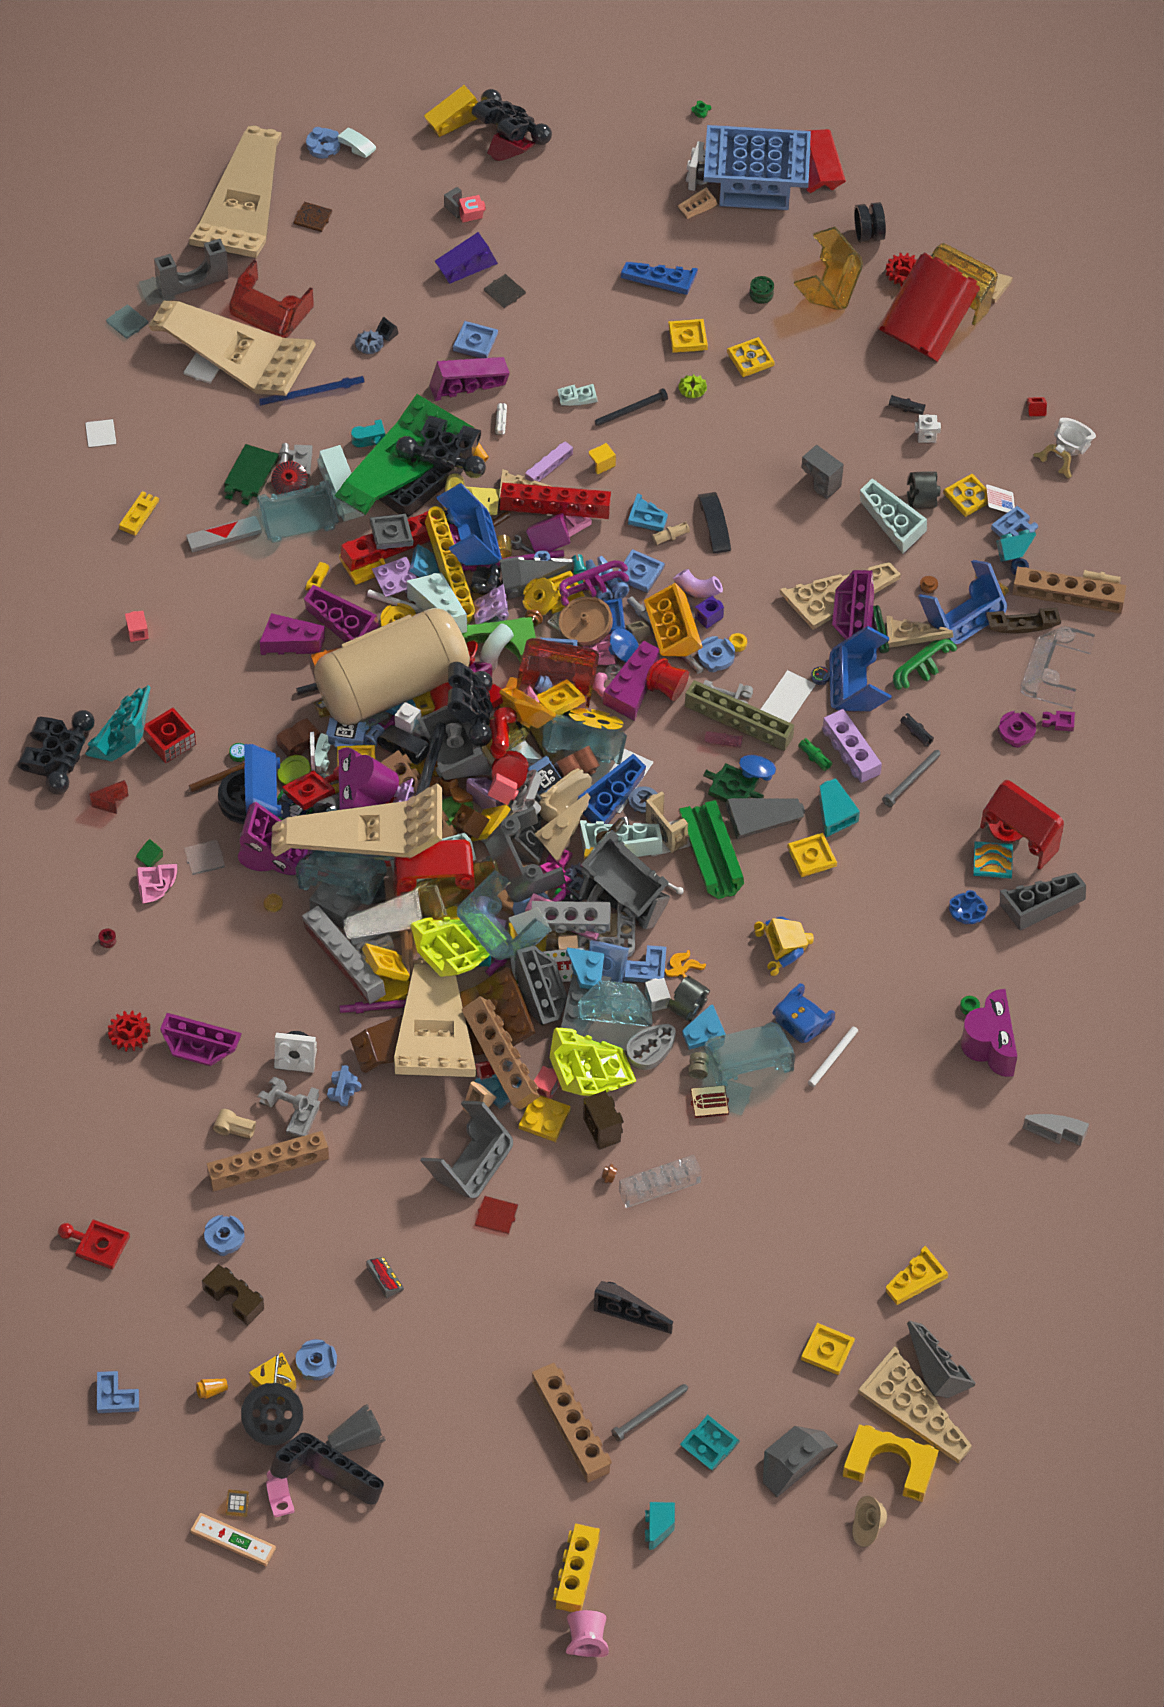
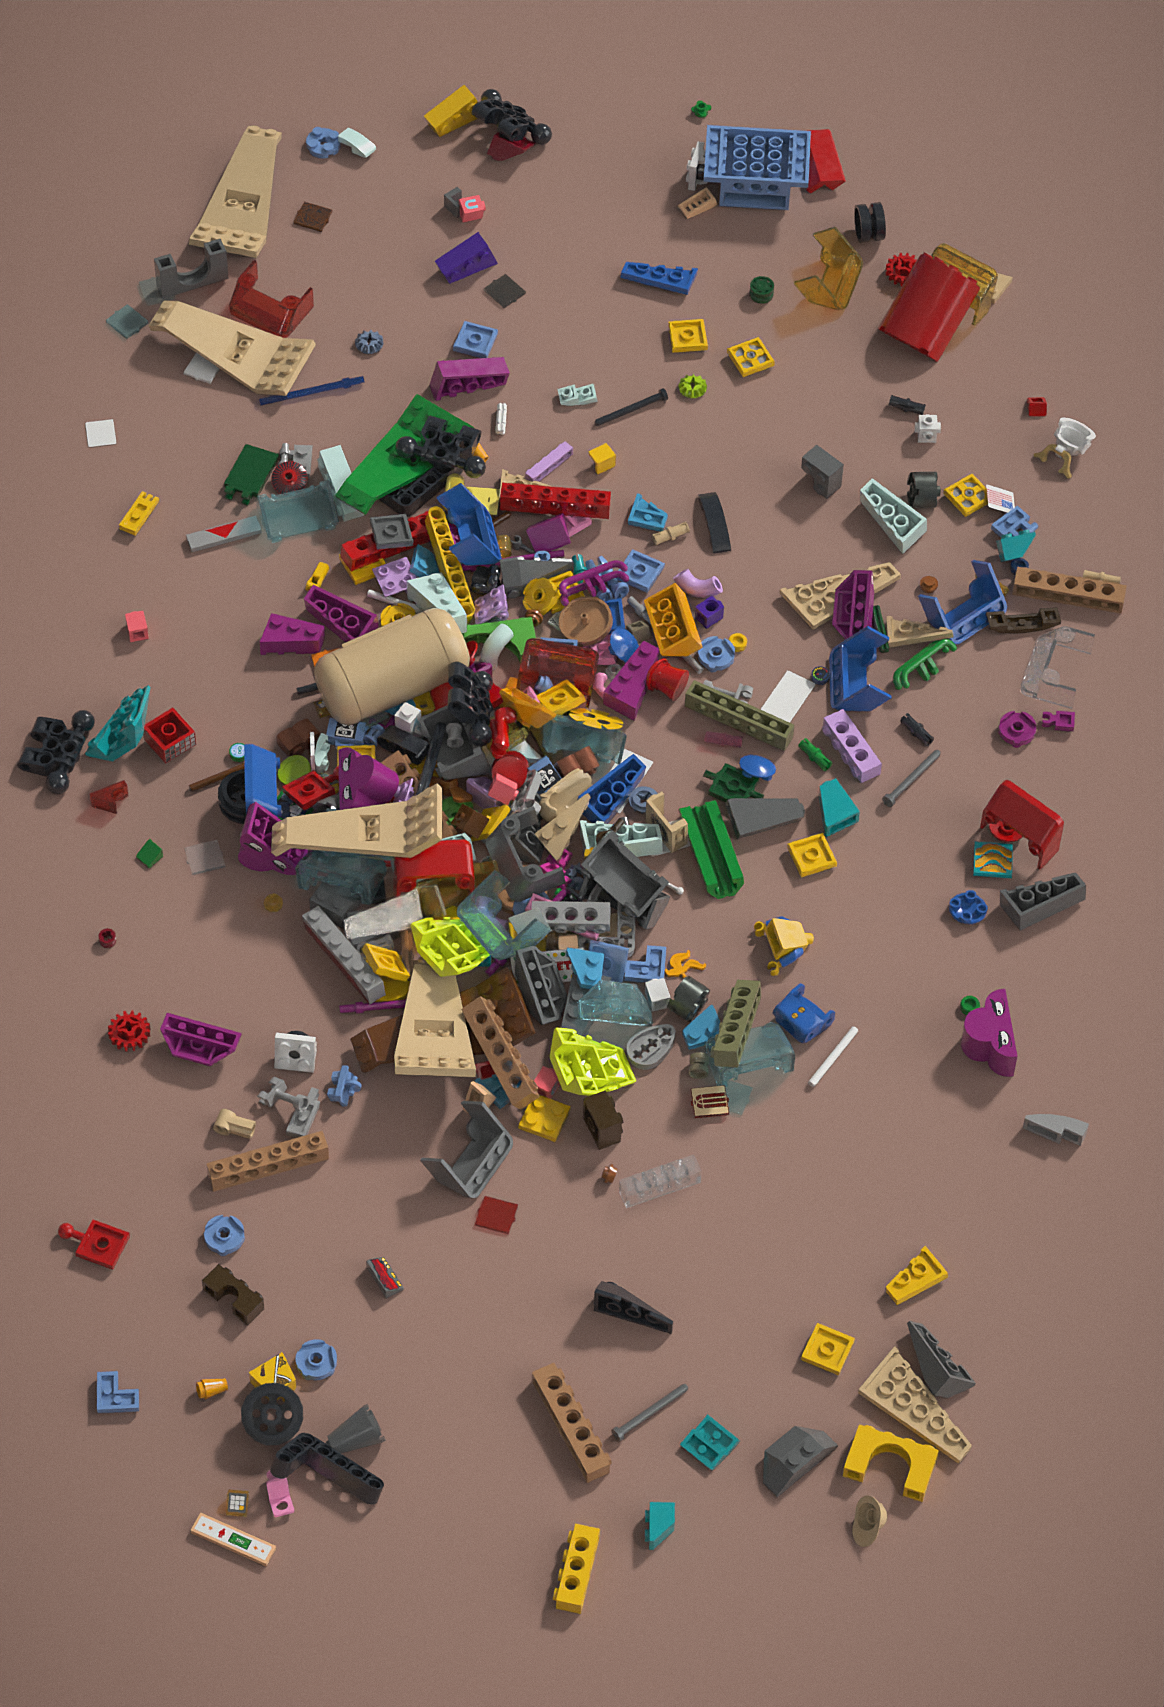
bright pink brick [136,864,177,904] -> none
teal leg [351,419,385,447] -> none
black slope [375,317,399,341] -> none
bright pink hat [566,1610,609,1657] -> none
none -> olive brick [711,979,762,1068]

